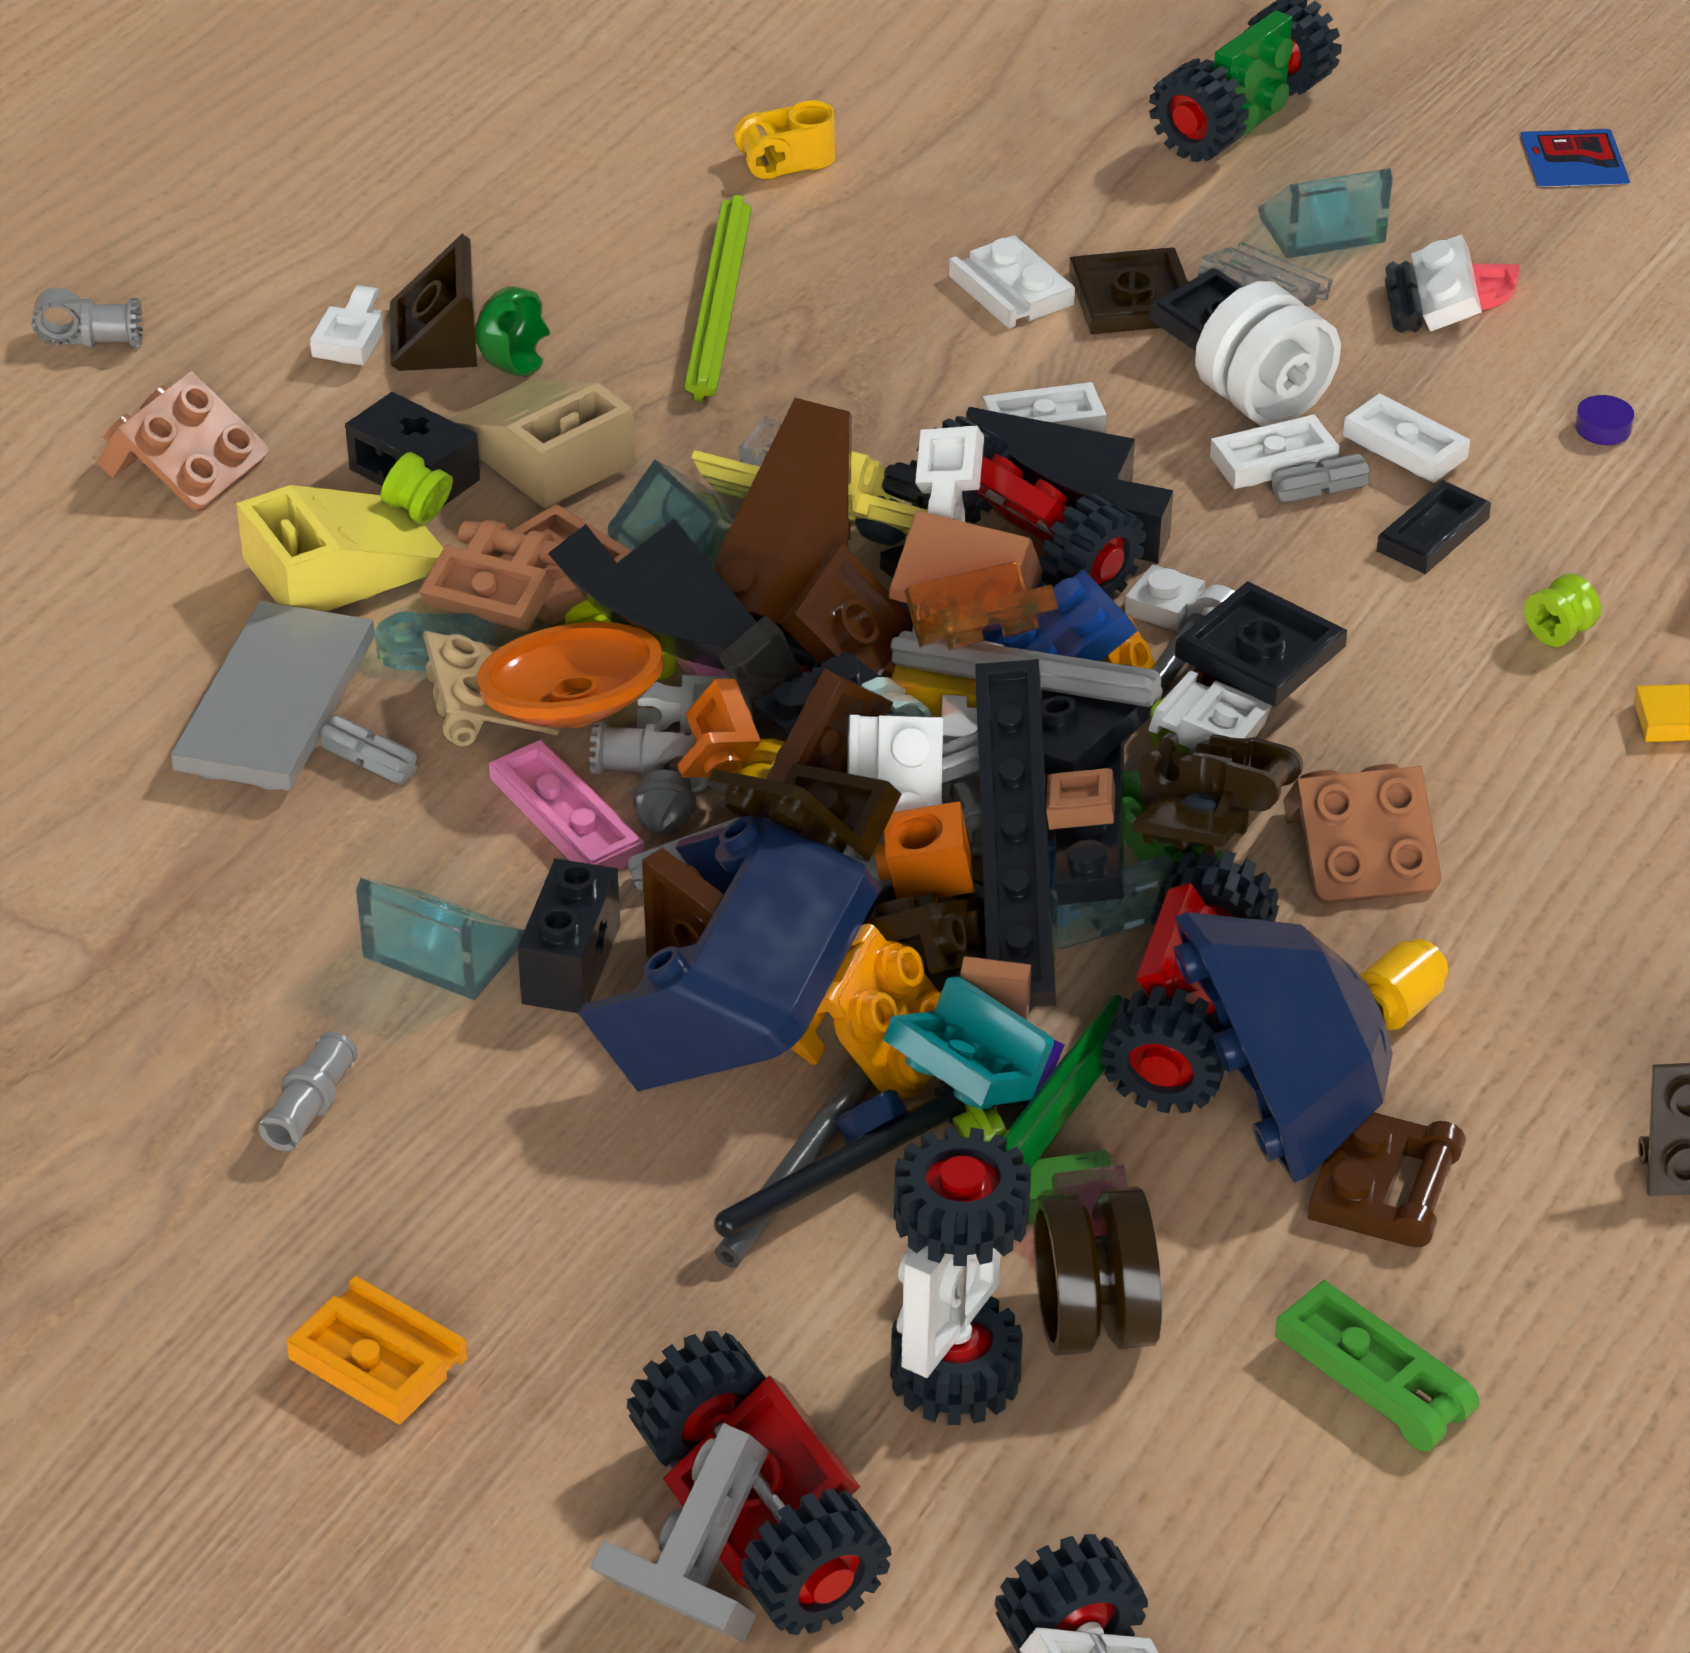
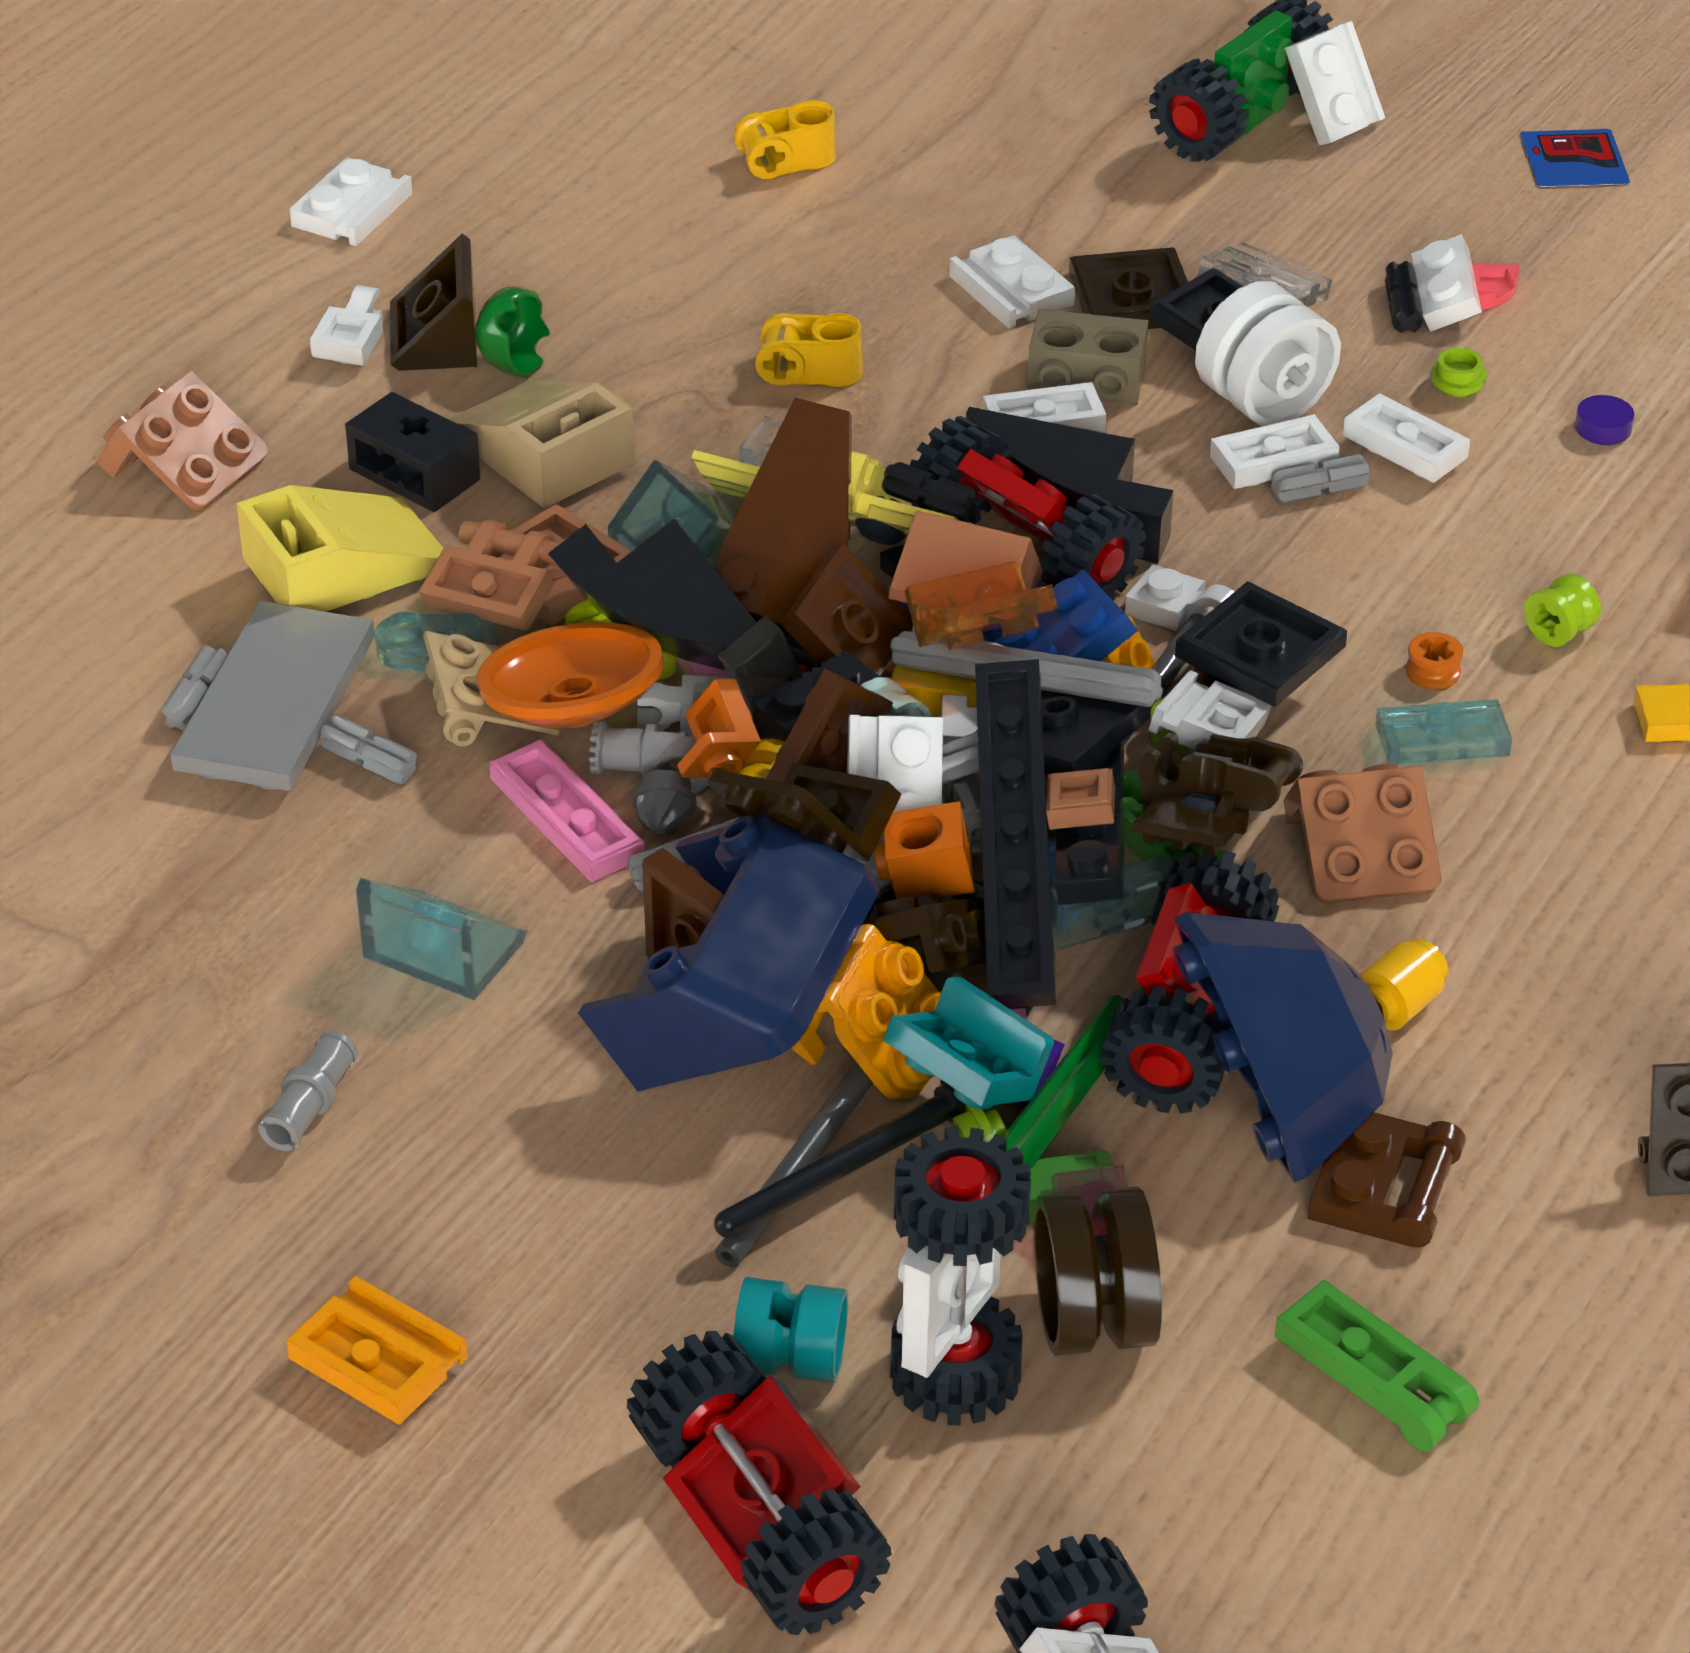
light grey connector [31,288,143,348] -> none
lime wheel [380,452,453,526] -> none
black brick [517,858,620,1013] -> none
light grey bracket [590,1423,769,1643] -> none
lime axle [684,194,751,402] -> none
dark blue tile [836,1088,907,1143] -> none
white plate [915,426,984,522] -> none
nougat tile [960,956,1031,1020] -> none
clear light blue slope [1258,168,1393,259] -> none
black tile [1377,480,1491,575] -> none
none -> light grey piece [161,645,228,731]
none -> white plate [290,157,412,246]
none -> teal wheel [733,1277,848,1383]
none -> yellow piece [755,313,864,388]
none -> dark tan brick [1027,309,1149,405]
none -> white plate [1285,21,1385,146]
none -> clear light blue plate [1375,699,1512,764]
none -> orange bush [1406,632,1463,690]
none -> lime plate [1430,347,1487,398]

